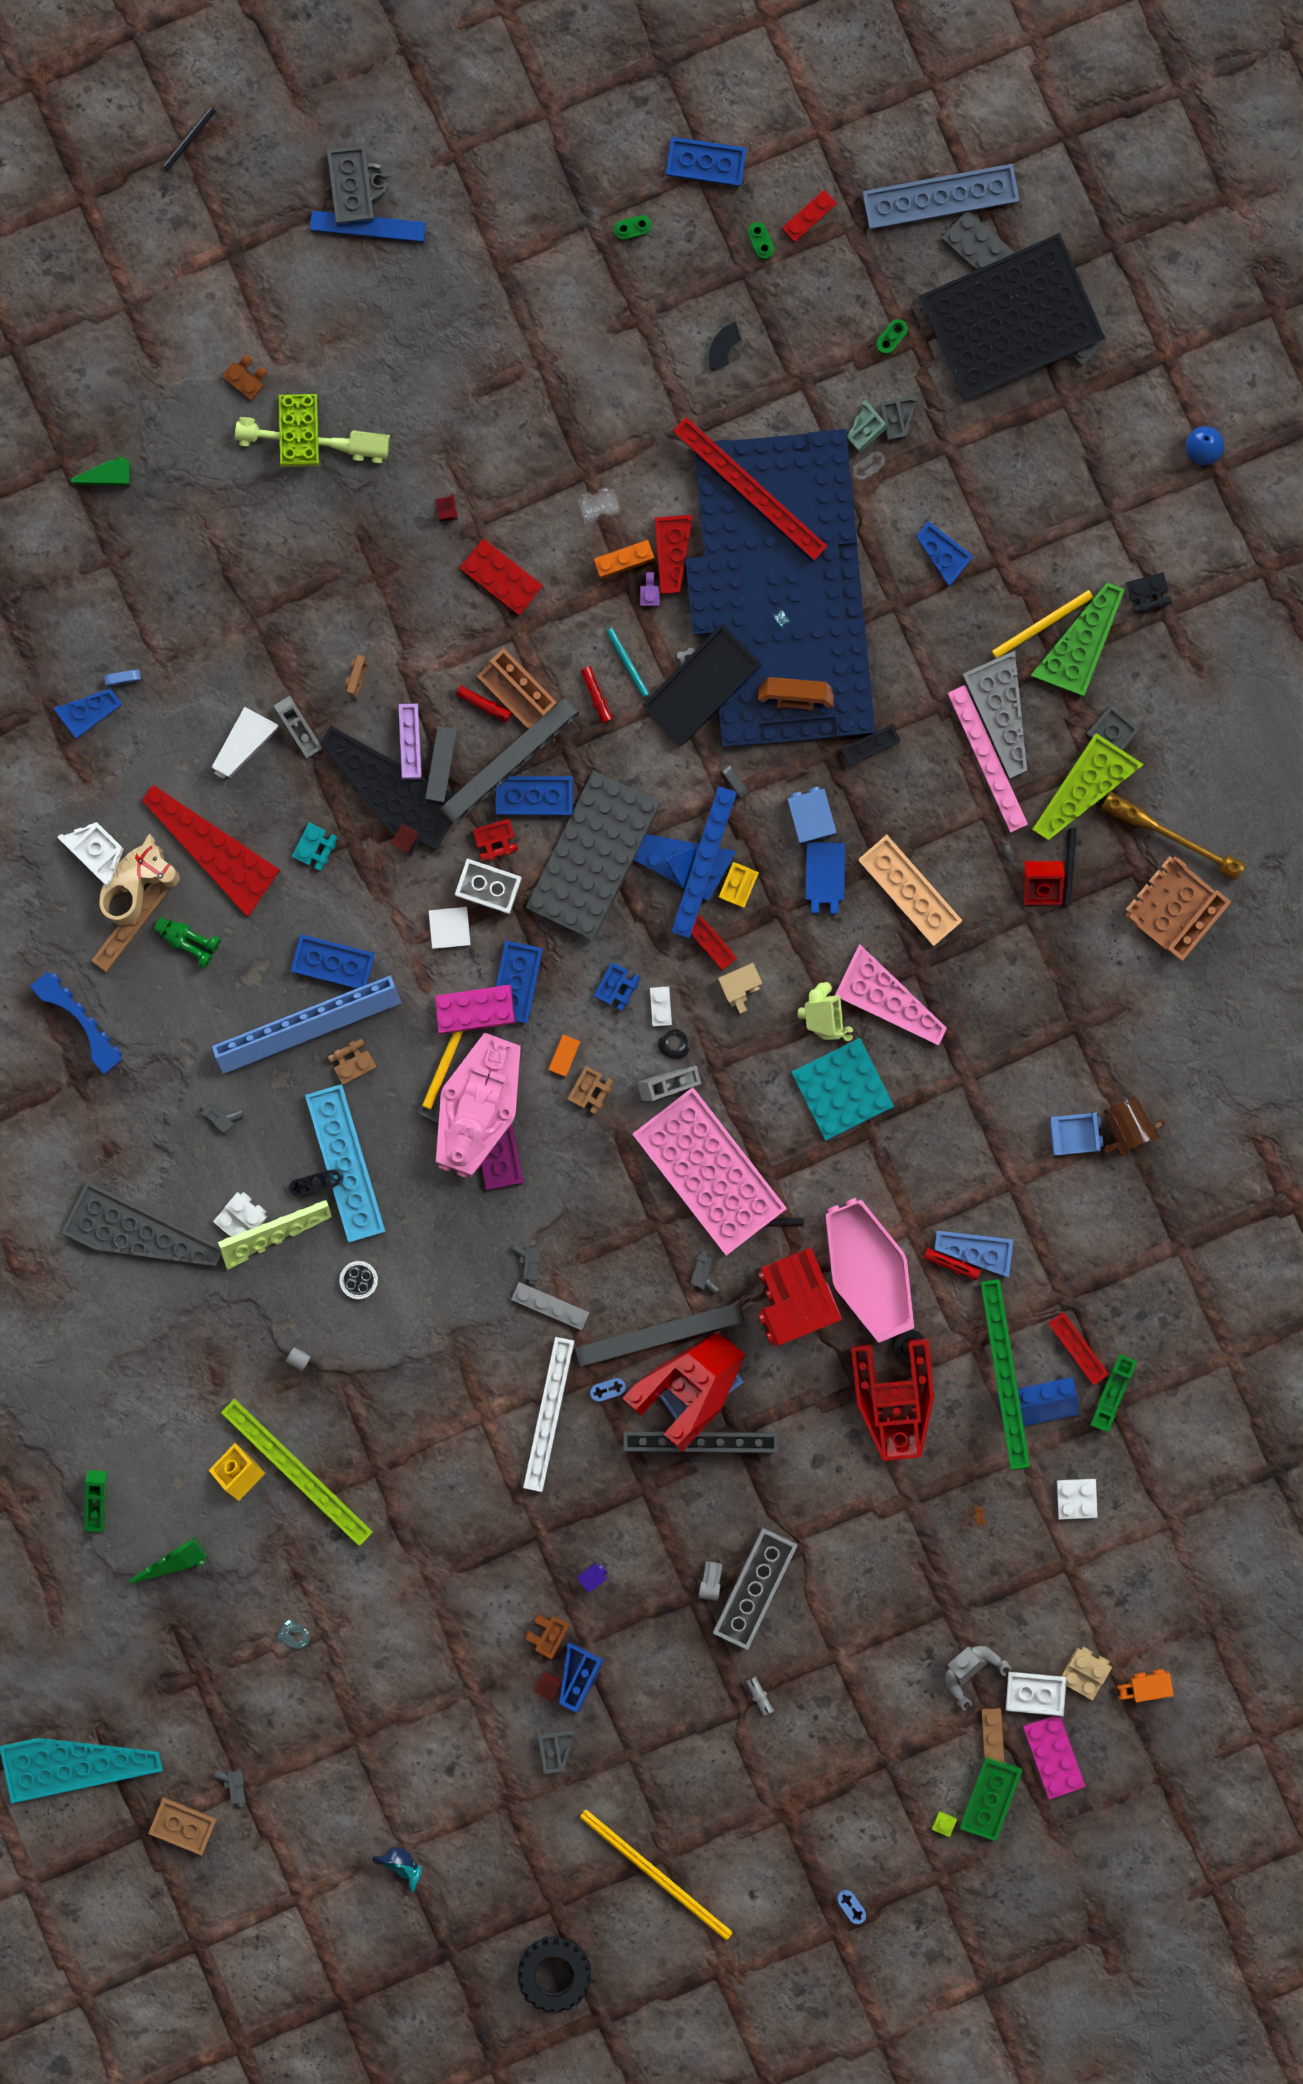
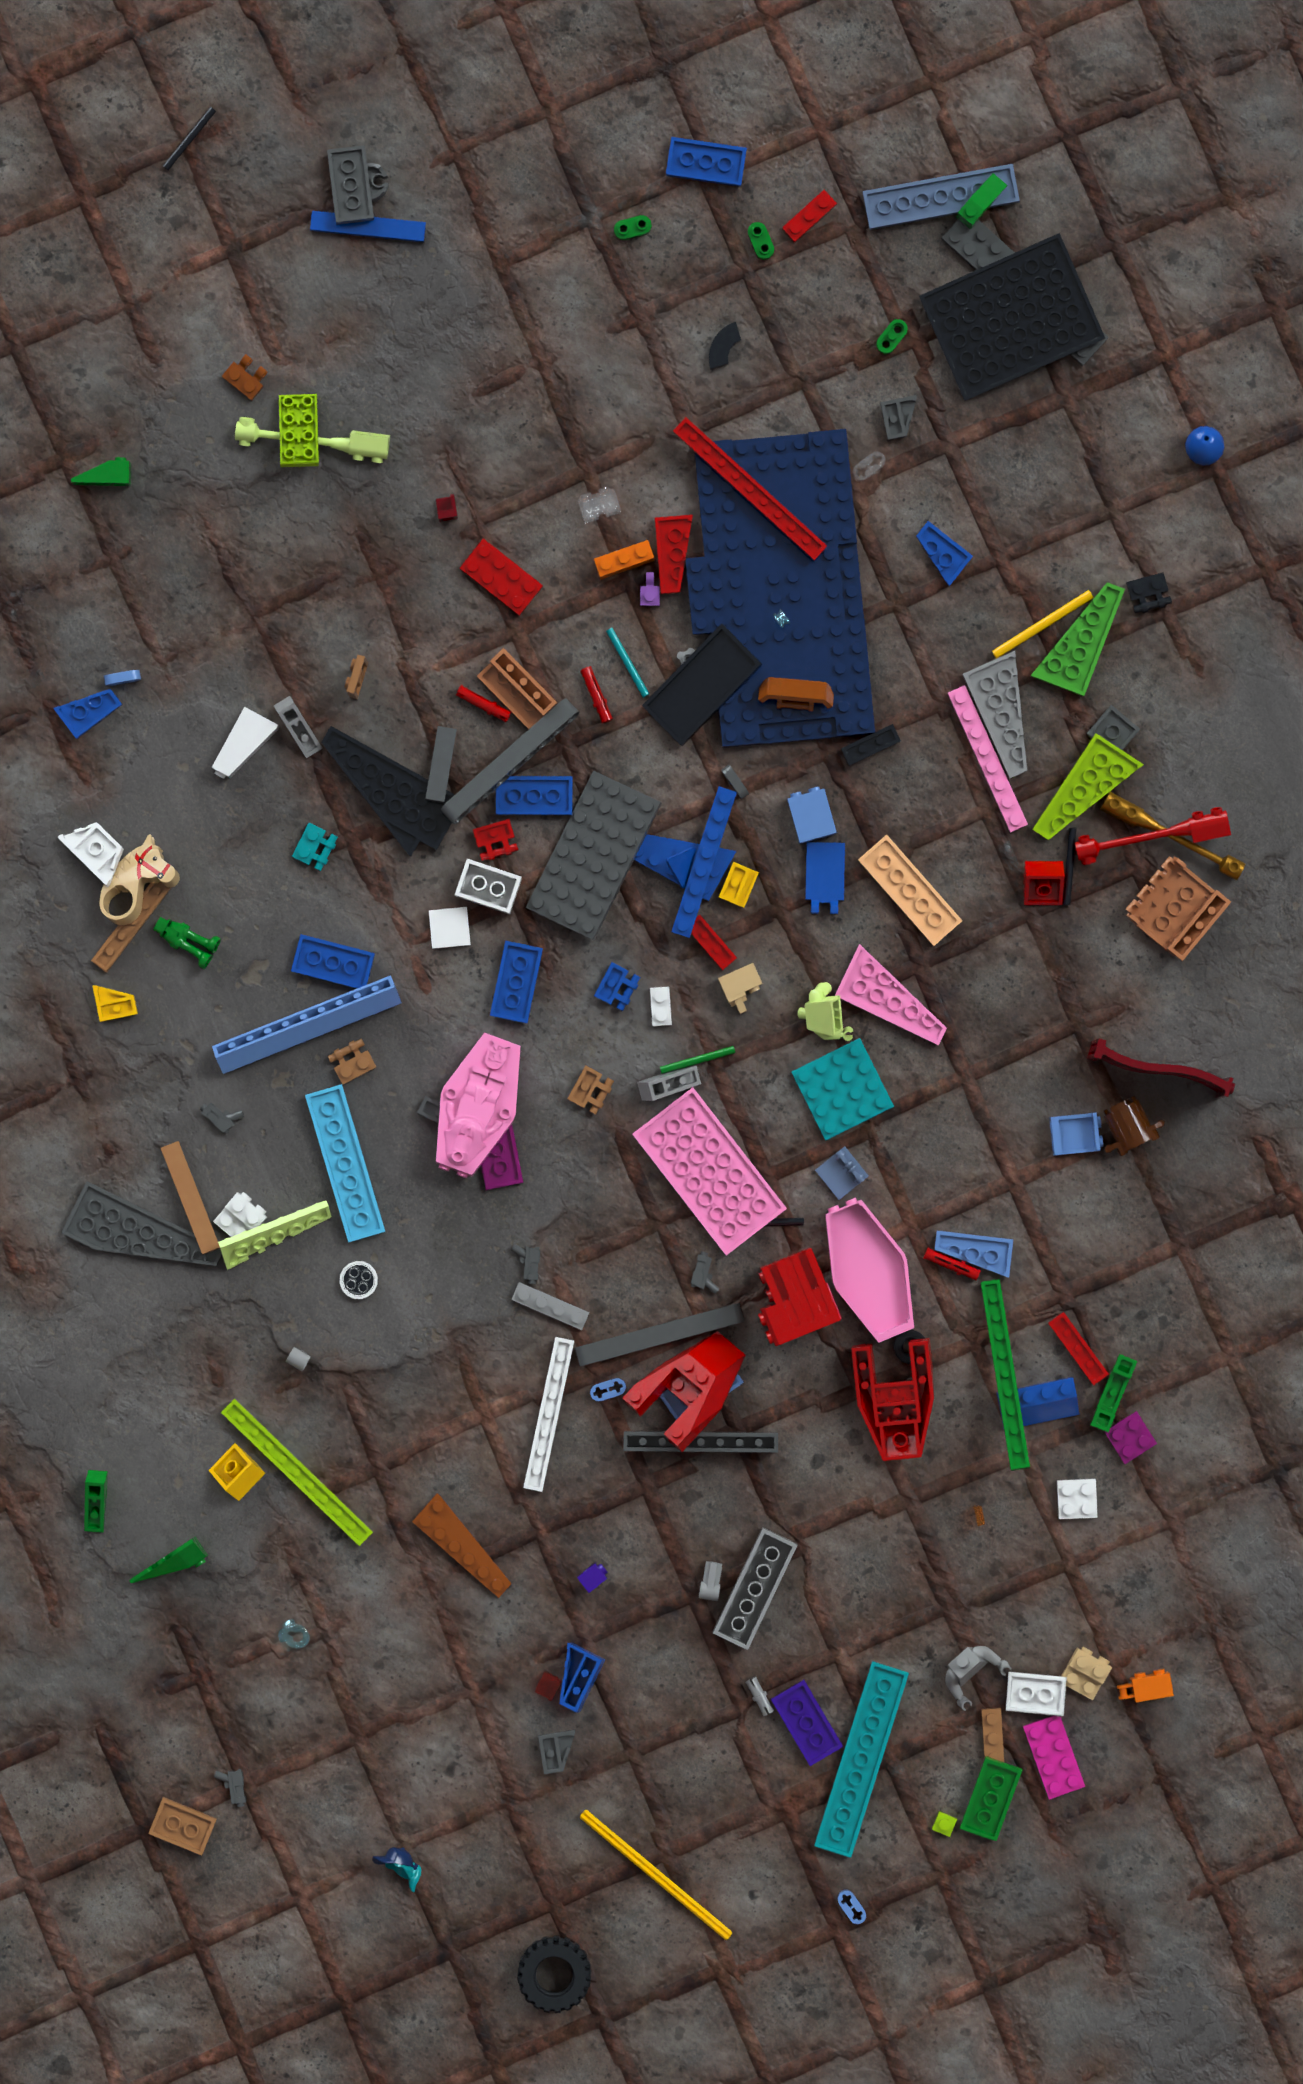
teal wing [0,1738,163,1803] -> none
blue arch [30,971,123,1075] -> none
red wing [142,785,280,917] -> none
black beam [289,1169,344,1197] -> none
clear red panel [391,824,420,853] -> none
lavender plate [398,704,421,780] -> none
yellow piece [422,1031,464,1110] -> none
dark pink plate [435,985,515,1034] -> none
dark orange plate [525,1614,569,1659] -> none
orange tile [548,1034,581,1077] -> none
black piece [658,1030,689,1059] -> none
sand green wing [847,400,889,452] -> none
none -> yellow wing [92,985,138,1022]
none -> medium nougat tile [161,1141,220,1255]
none -> dark orange wing [412,1493,512,1598]
none -> green bar [660,1046,735,1074]
none -> dark purple plate [771,1679,843,1766]
none -> teal plate [814,1661,909,1858]
none -> sand blue hinge [815,1146,868,1200]
none -> green slope [956,173,1008,229]
none -> red bar [1075,807,1231,865]
none -> dark red panel [1087,1038,1235,1099]
none -> magenta plate [1104,1411,1157,1464]

